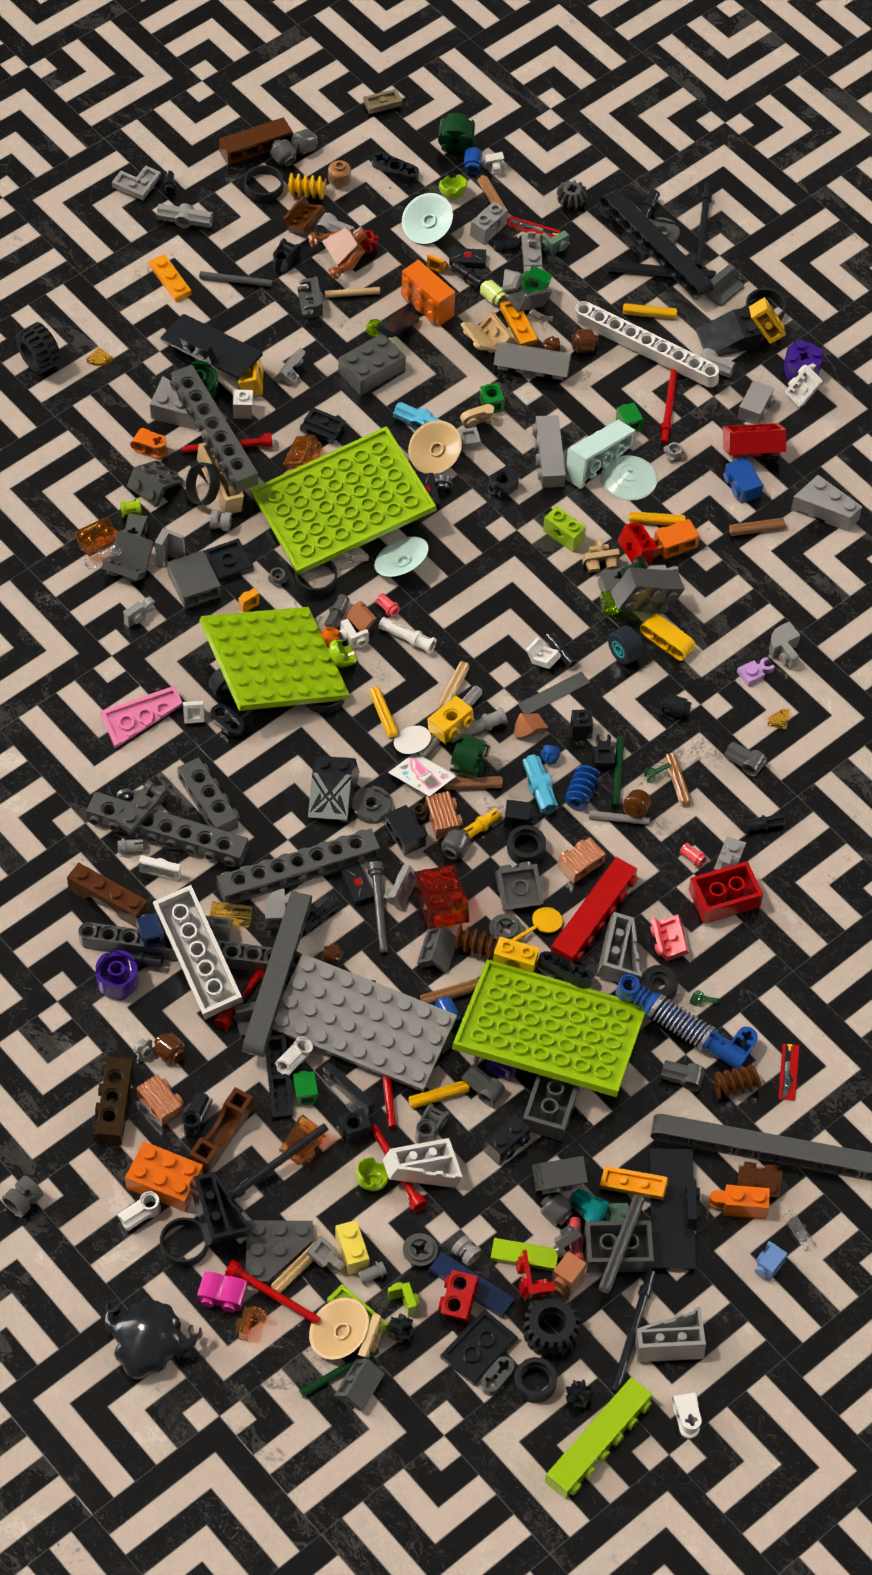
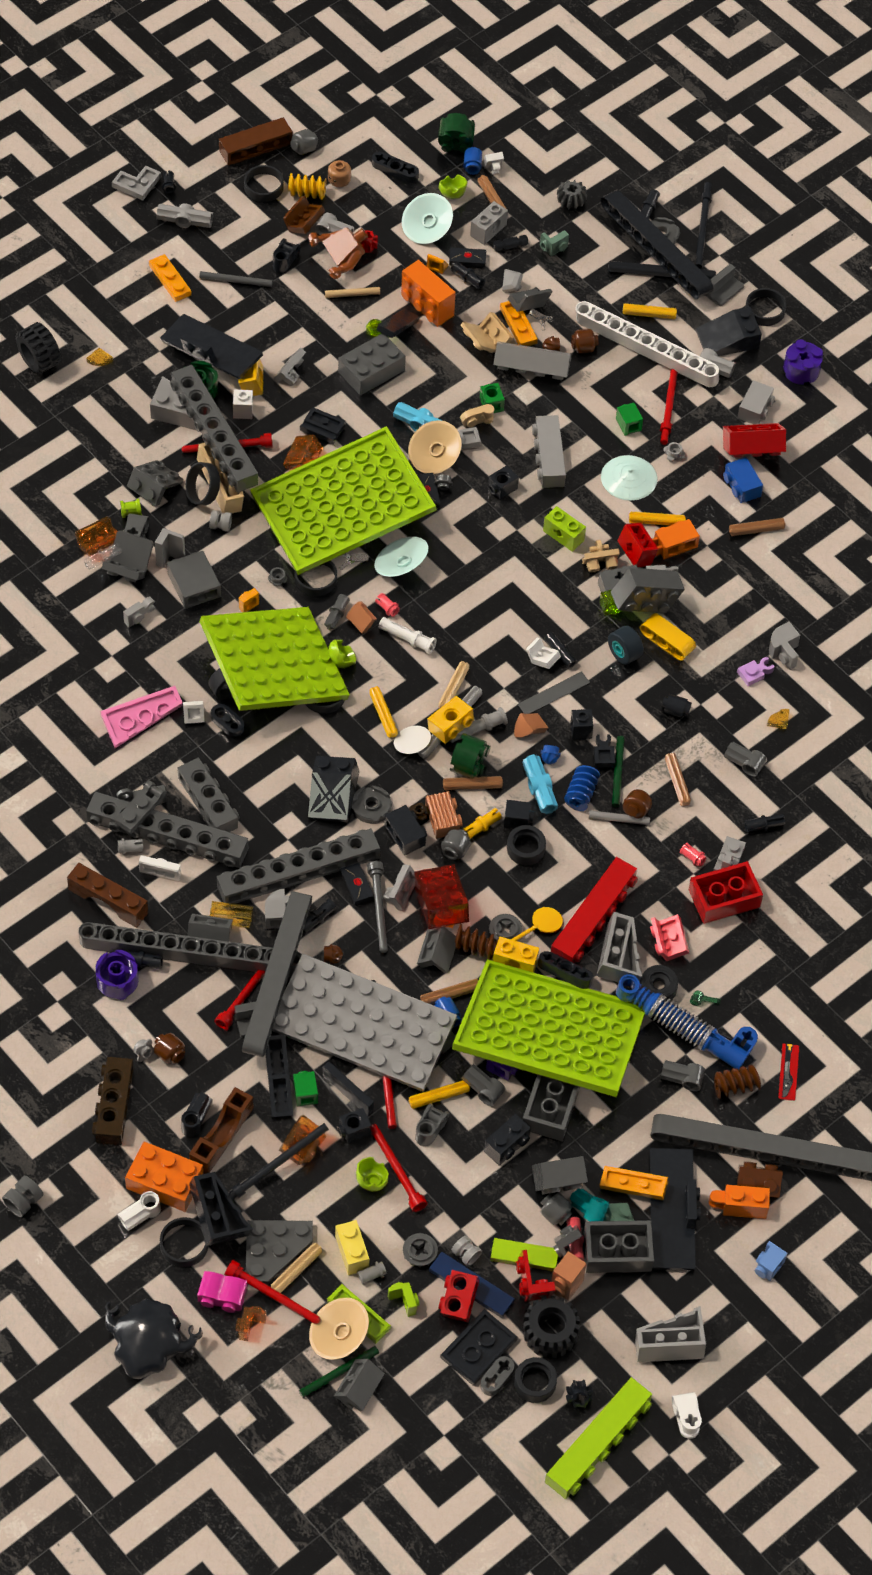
orange piece [130,428,168,460] -> none
dark blue brick [136,913,165,949] -> none
nougat brick [136,1074,184,1126] -> none
white brick [153,885,243,1019] -> none
black tile [203,538,254,583] -> none
dark grey head [270,139,297,166] -> none
white piece [275,1037,313,1075] -> none
dark grey hinge [297,276,323,318] -> none
light grey plate [306,1236,346,1273] -> none
orange plate [321,627,340,647] -> none
white bracket [339,619,369,649] -> none
tan tile [358,1313,383,1358] -> none
dark tan plate [363,89,402,114] -> none
white wedge [383,1138,462,1188] -> none
black gear [386,1313,415,1343] -> none
white sticker [388,753,456,797] -> none
yellowish green brick [480,280,507,306] -> none
dark grey plate [495,862,544,911] -> none
sticker [506,216,560,238] -> none
light grey plate [521,232,542,283] -> none
green brick [522,266,553,293] -> none
nougat brick [558,837,606,884] -> none
light aqua wedge [565,419,635,489] -> none
dark grey axle [599,1195,645,1293] -> none
black bar [611,1270,655,1393] -> none
clear green hand [621,556,649,573] -> none
clear green hand [644,762,671,783] -> none
yellow brick [749,297,786,344] -> none
clear axle [783,1210,816,1252] -> none
white bracket [785,363,823,408] -> none
light grey wedge [791,475,862,531] -> none

